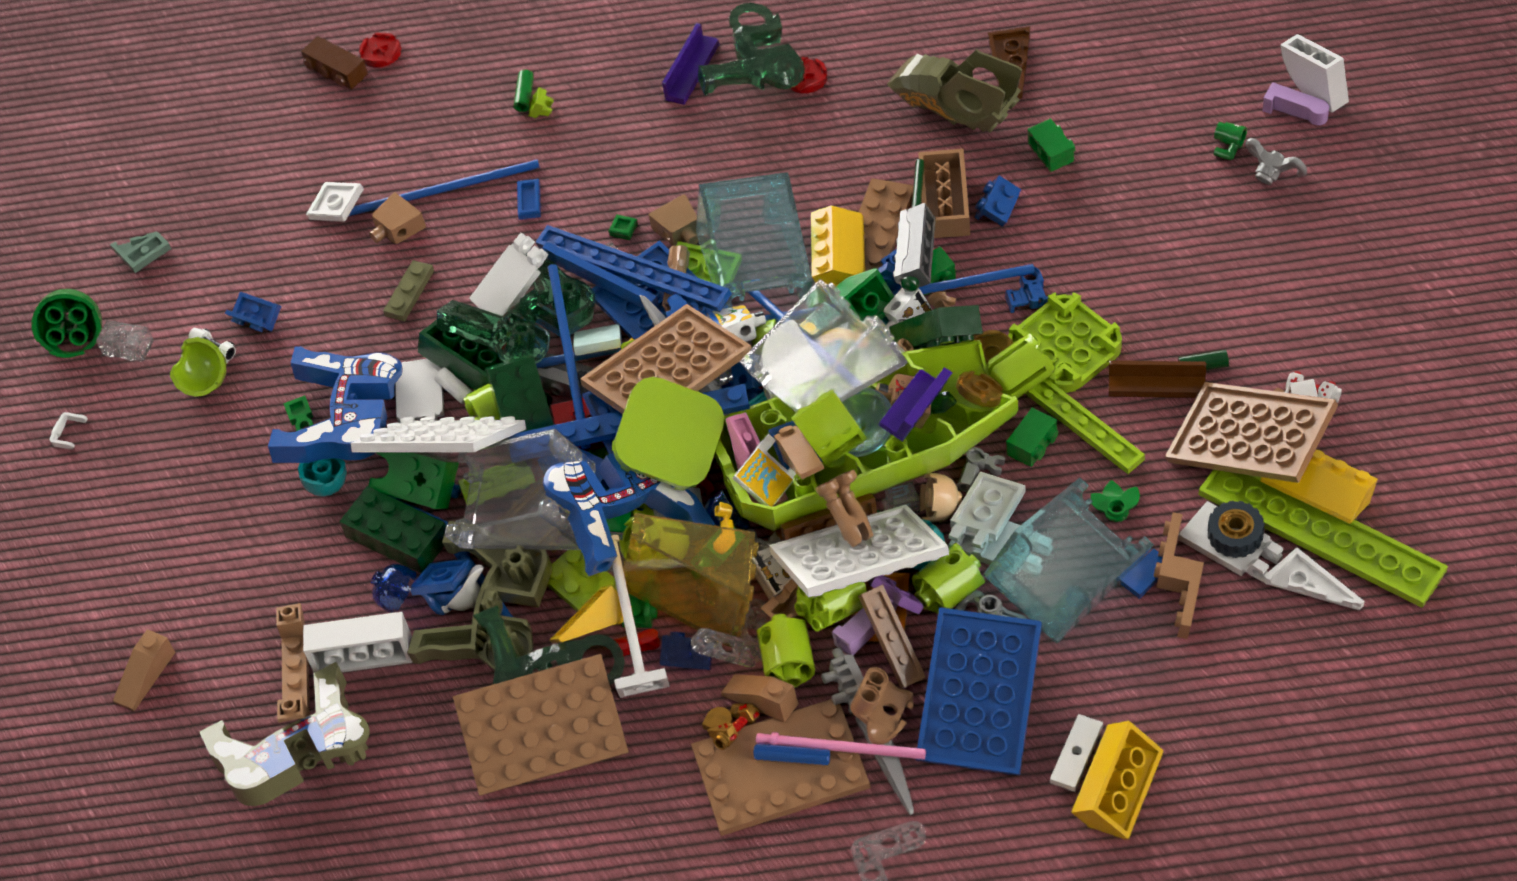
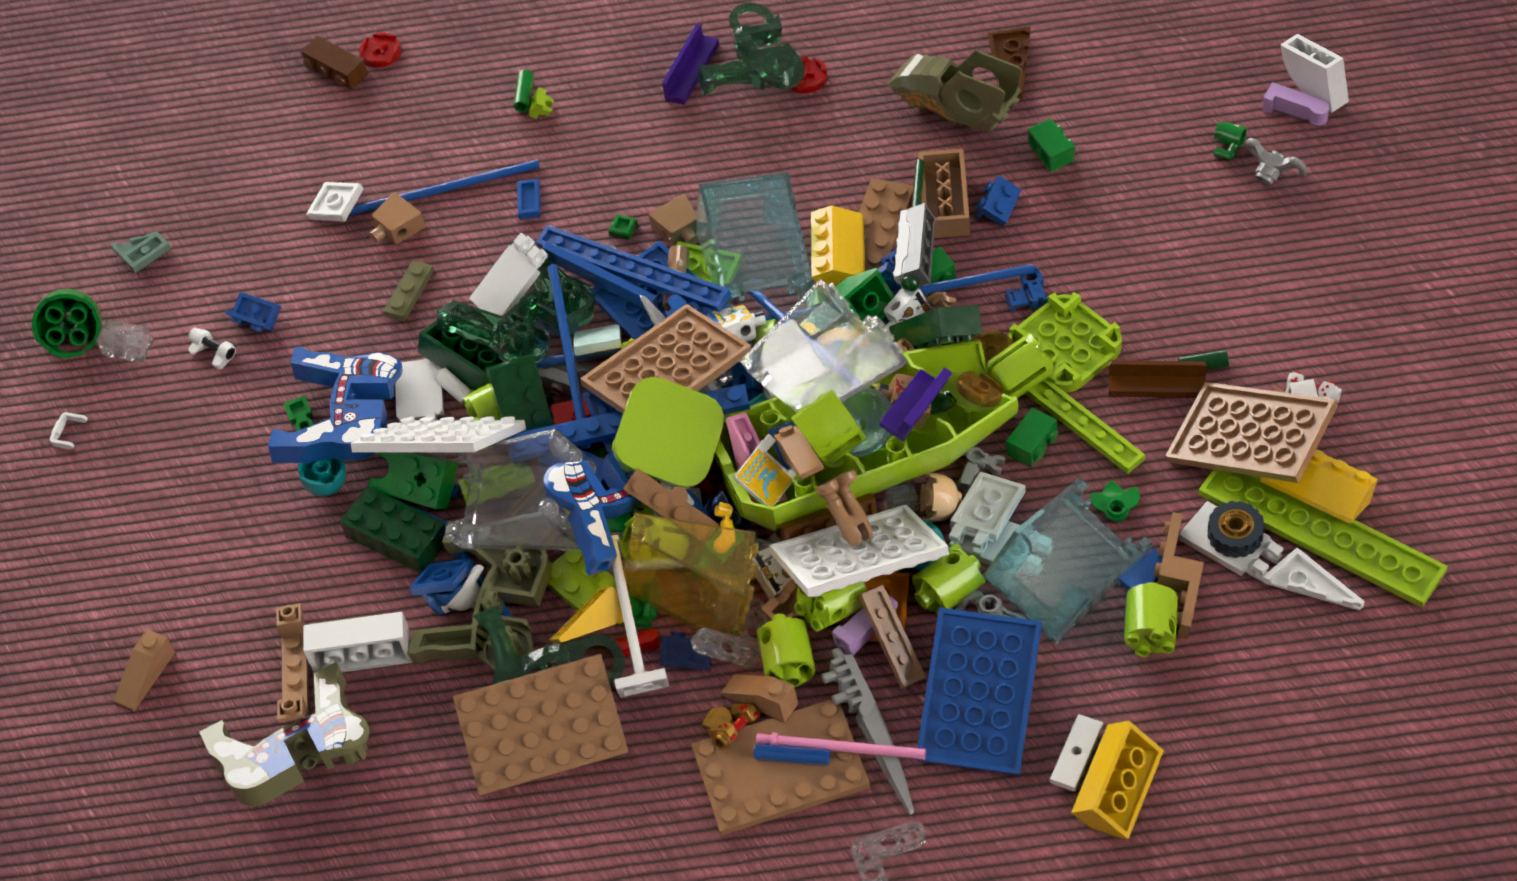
lime cylinder [170,337,226,397] -> none
clear blue cylinder [370,564,417,613] -> none
medium nougat piece [850,667,914,745] -> none
medium lavender tile [868,575,923,614] -> none
none -> medium nougat hinge [623,468,719,545]
none -> lime cylinder [1124,582,1178,657]

